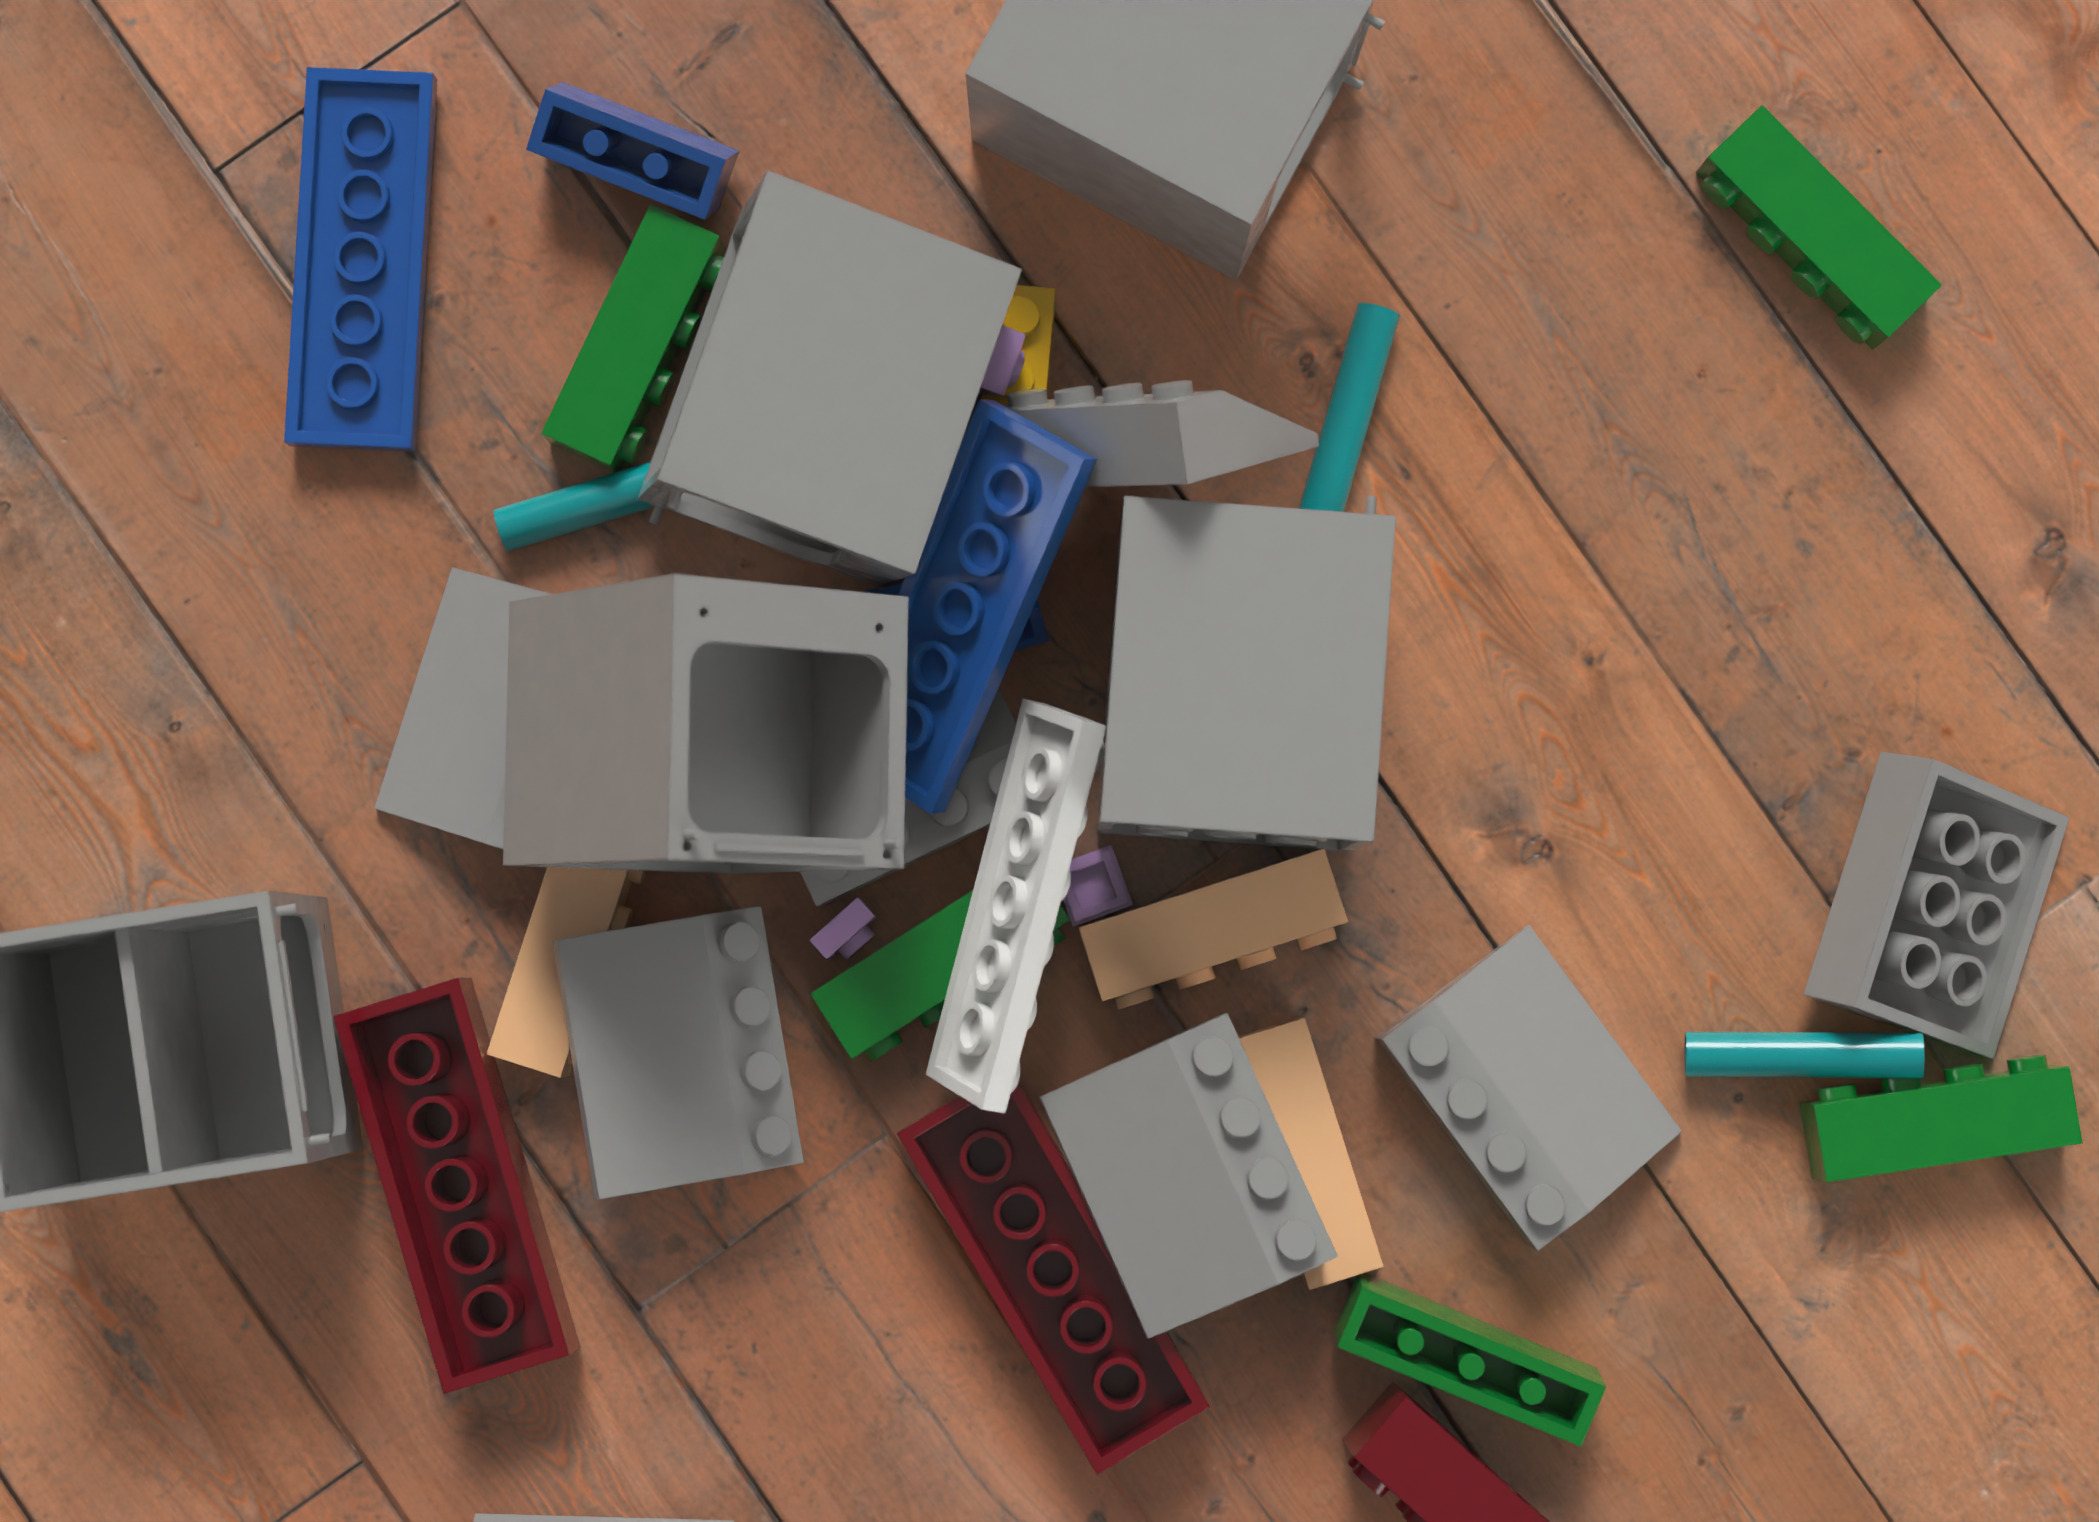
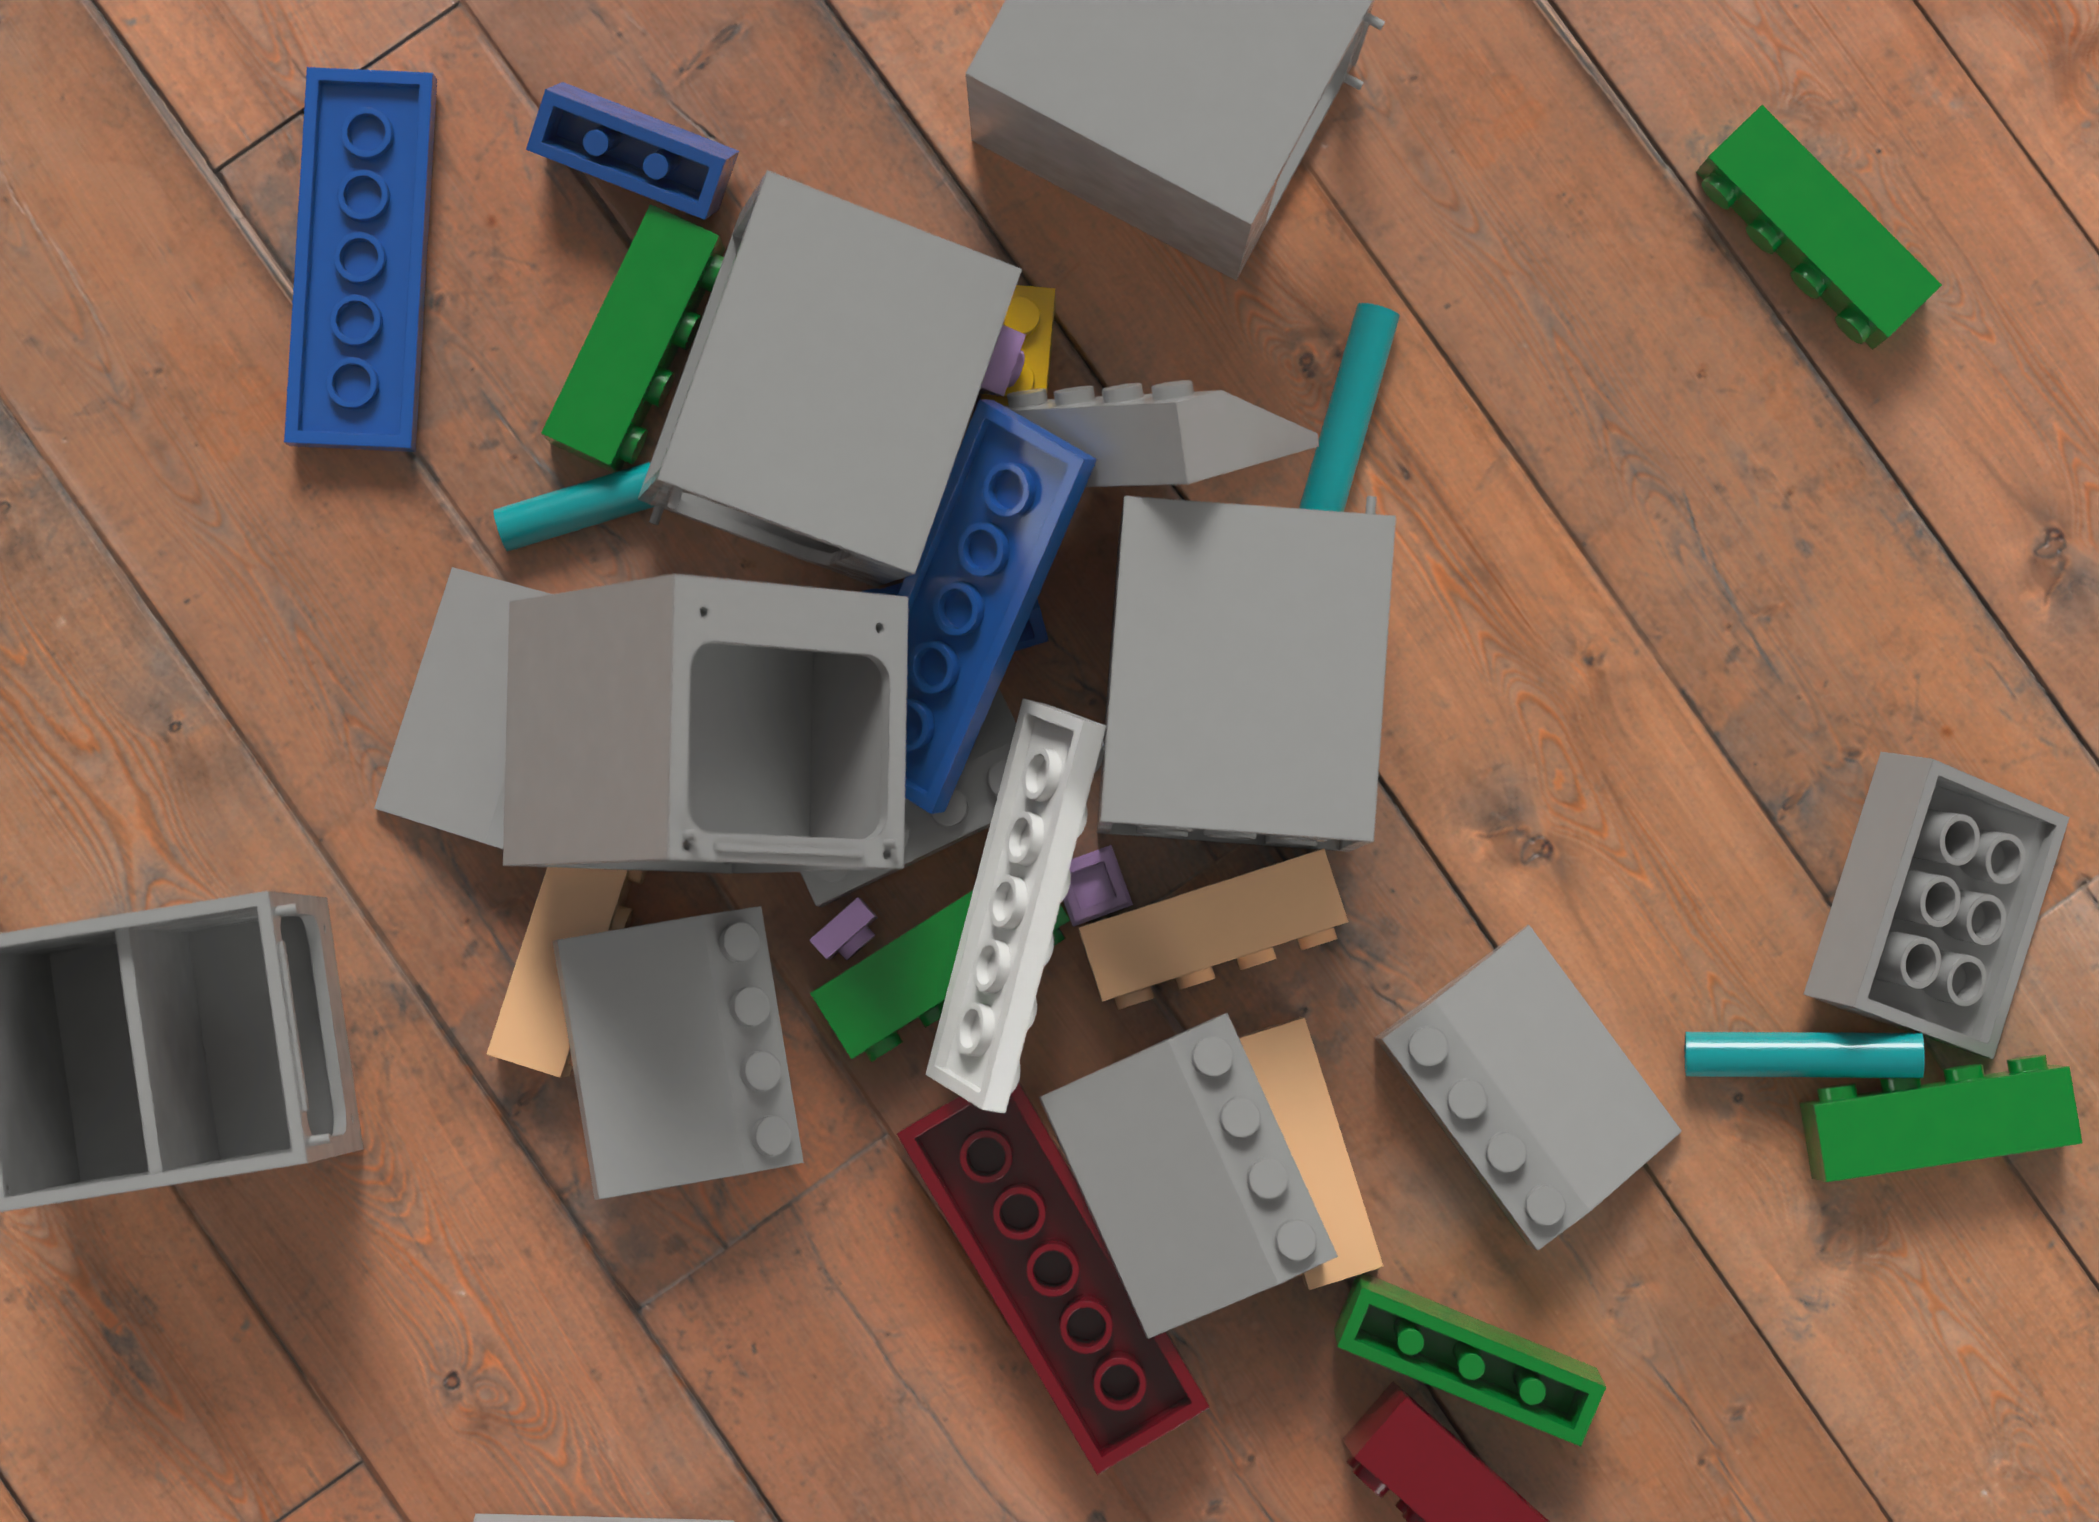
dark red brick [333,978,581,1394] -> none

